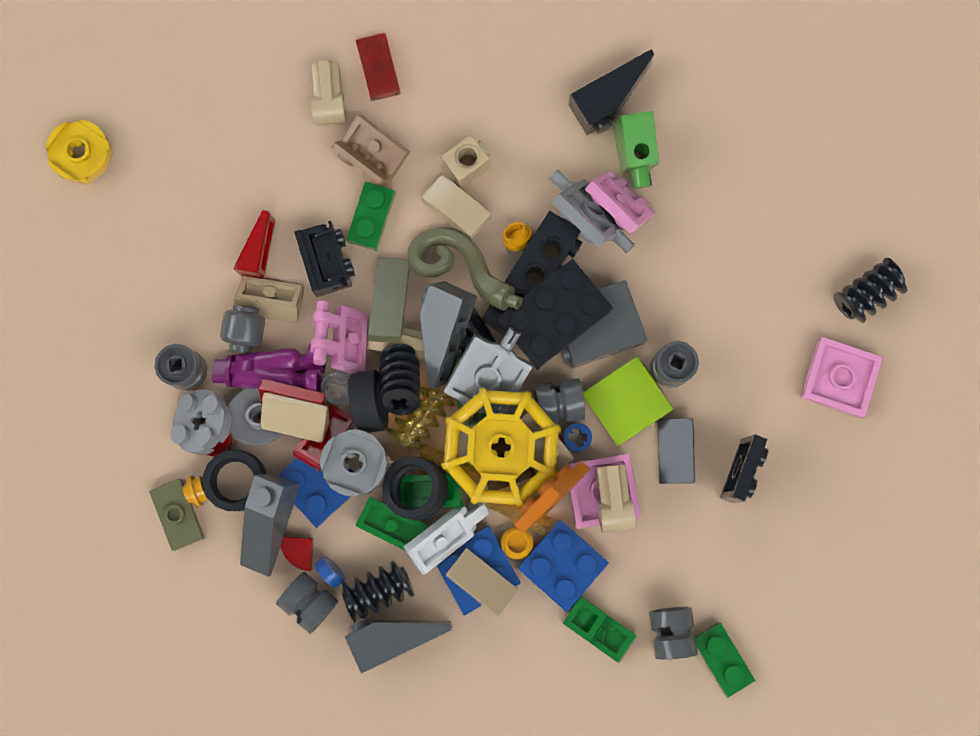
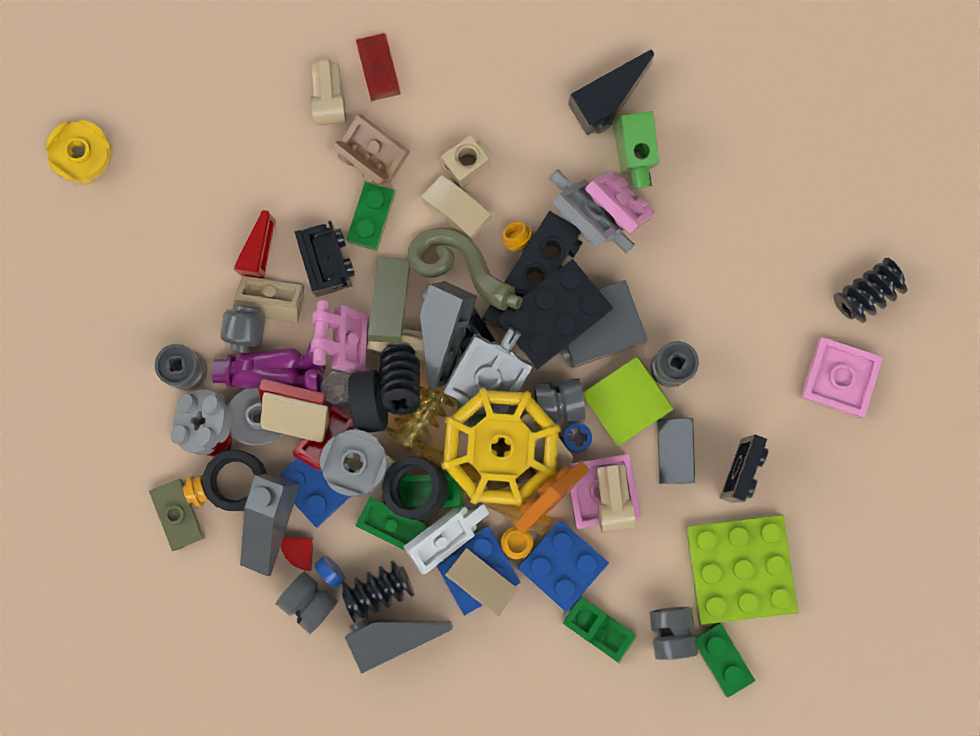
none -> lime plate [685,515,798,625]

